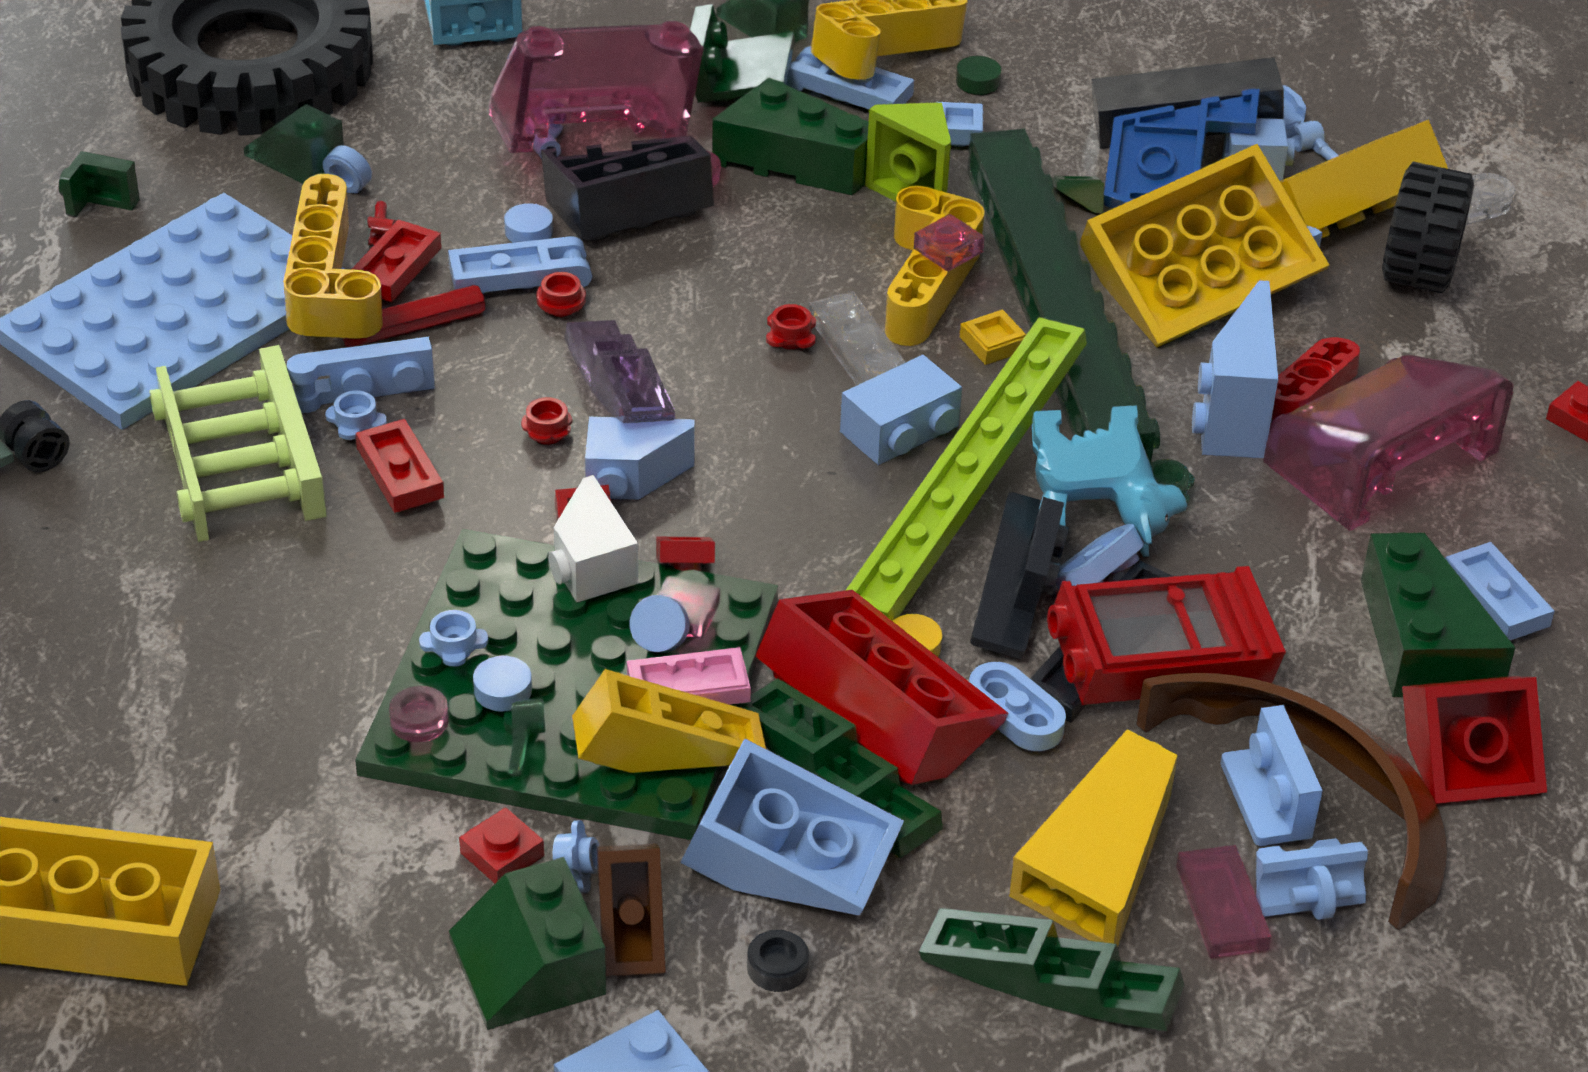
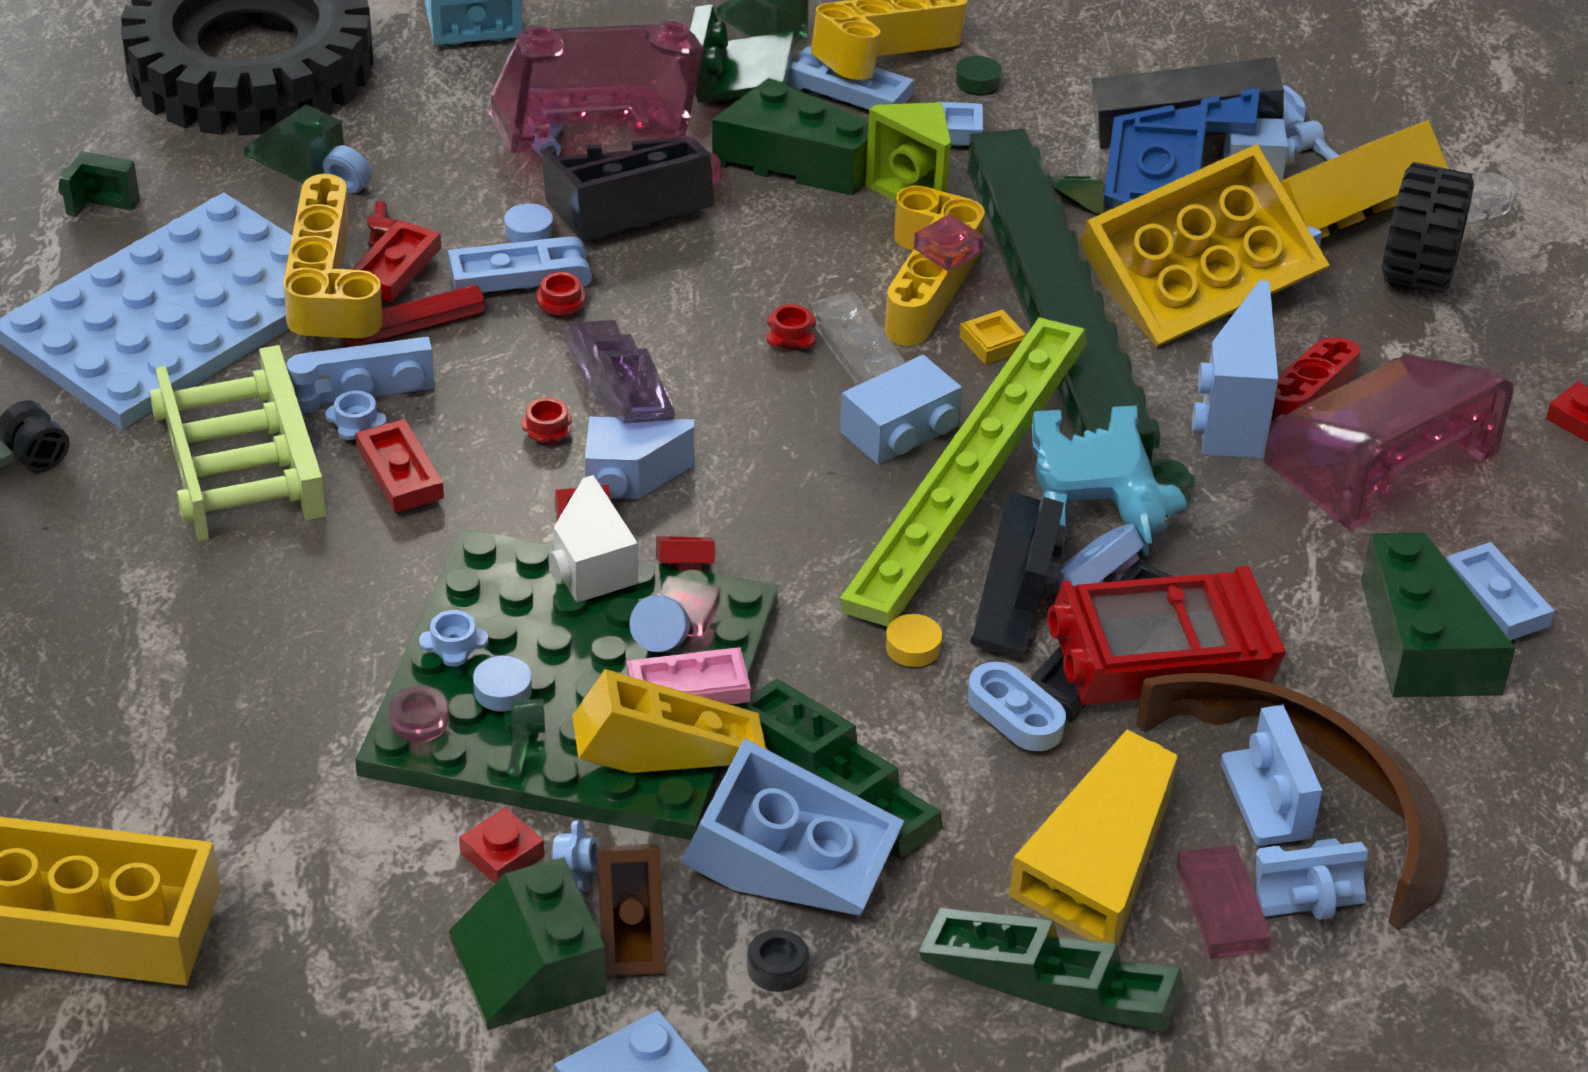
red slope [755,589,1009,785] -> none
red slope [1402,676,1547,804] -> none

